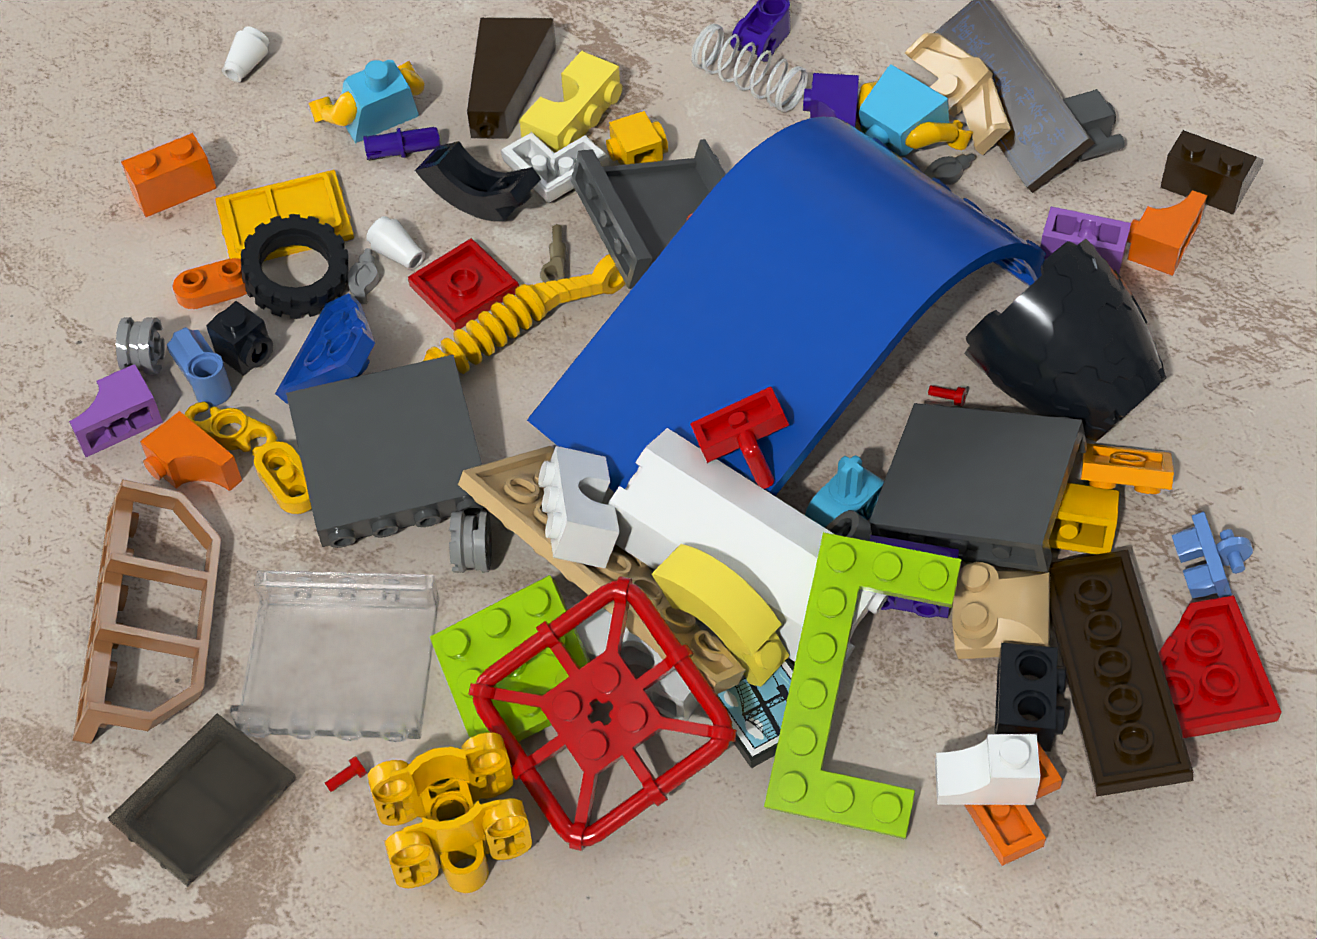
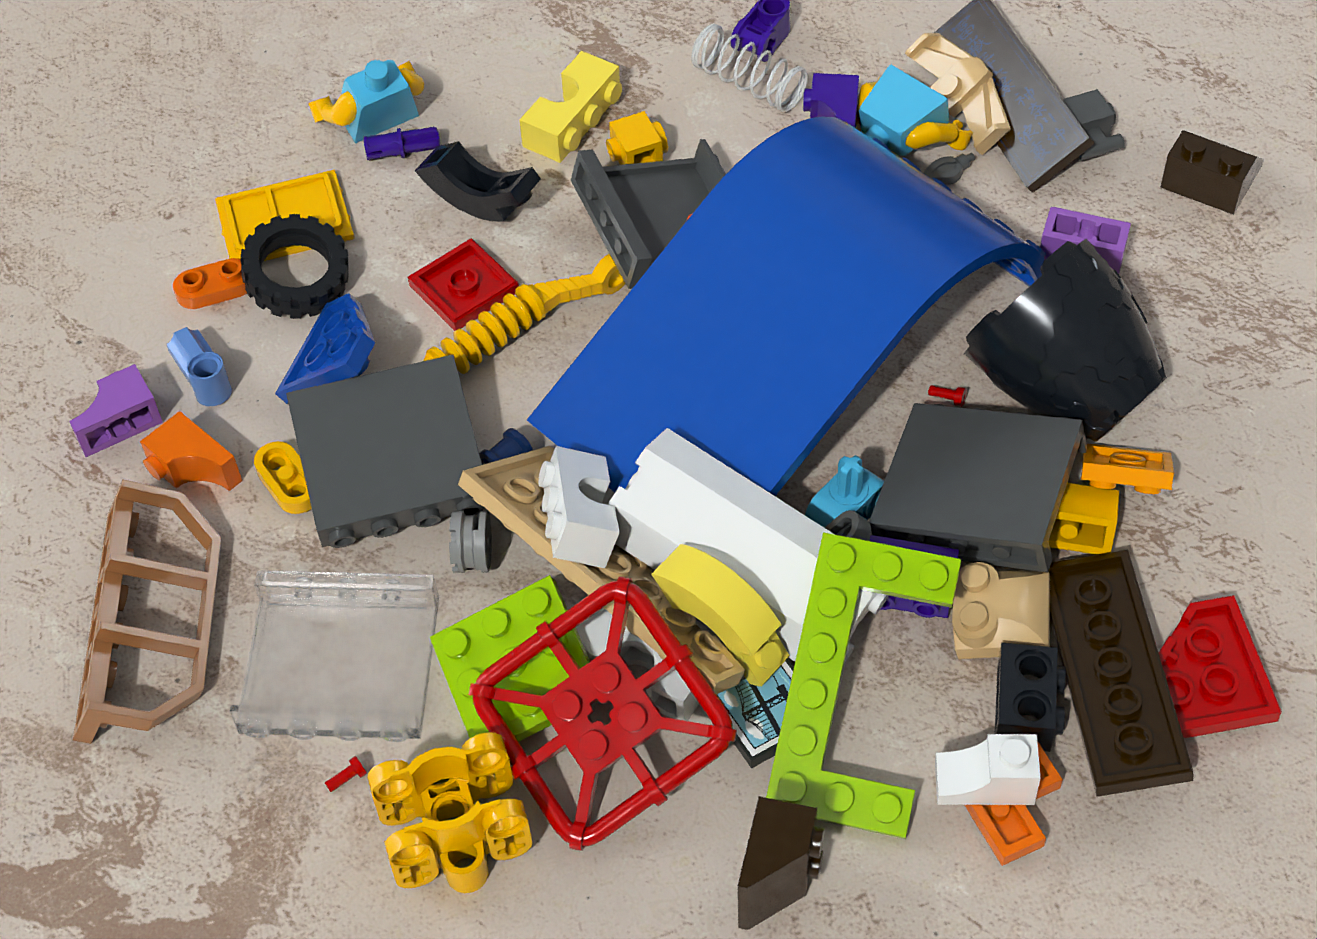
clear smoke piece [108,713,297,887] -> none
light grey wheel [116,317,165,374] -> none
orange brick [121,133,217,217] -> none
yellow piece [185,401,278,456] -> none
black brick [206,301,273,376] -> none
white cone [222,26,269,82] -> none
light grey piece [348,248,379,304] -> none
white cone [366,216,425,271] -> none
dark brown slope [467,18,556,139] -> none
white brick [501,132,609,203] -> none
dark tan hand [540,224,566,283] -> none
red plate [690,386,789,489] -> none
orange arch [1127,190,1207,276] -> none
medium blue hips [1172,512,1253,598] -> none
none -> dark blue bush [479,428,533,465]
none -> dark brown slope [737,797,825,930]

